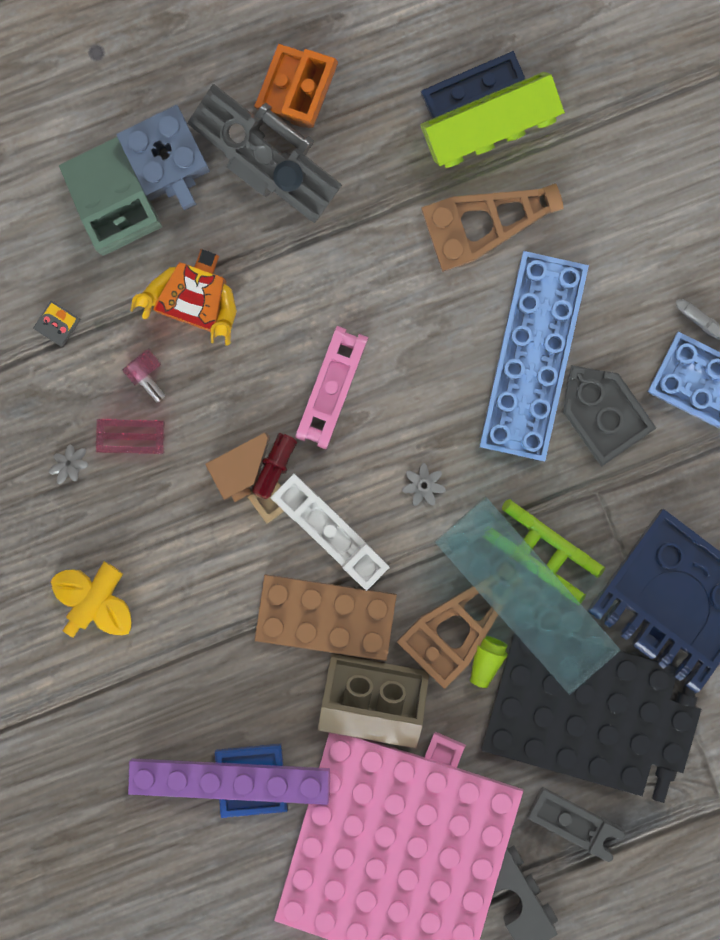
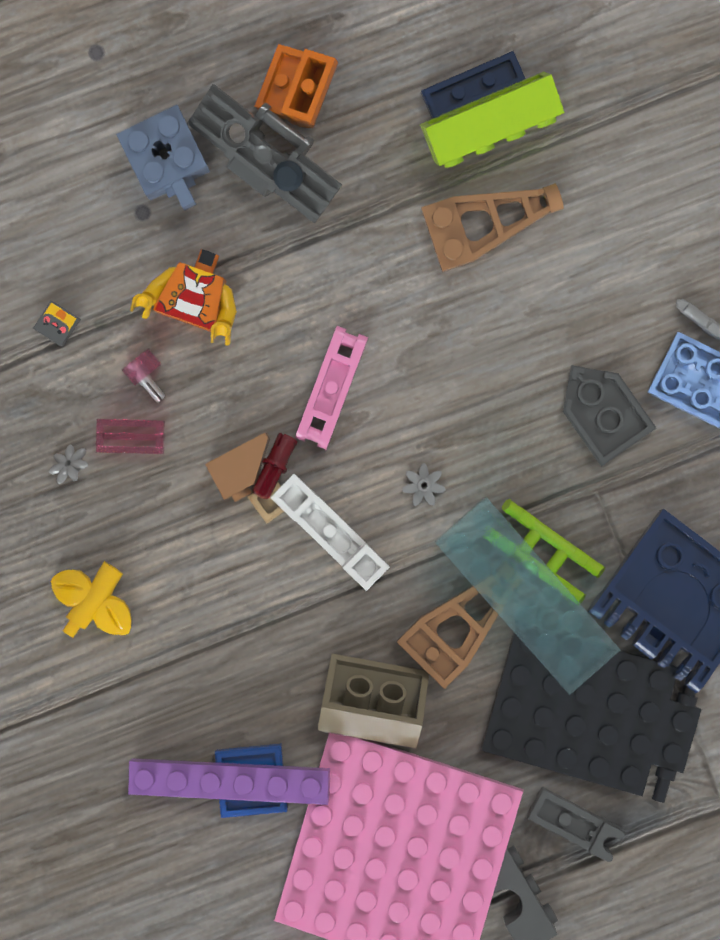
sand green slope [59,137,163,256] -> none
medium nougat plate [255,574,397,661] -> none
bright pink plate [424,732,466,768] -> none
lime cone [469,636,508,688] -> none
light blue plate [479,251,589,462] -> none

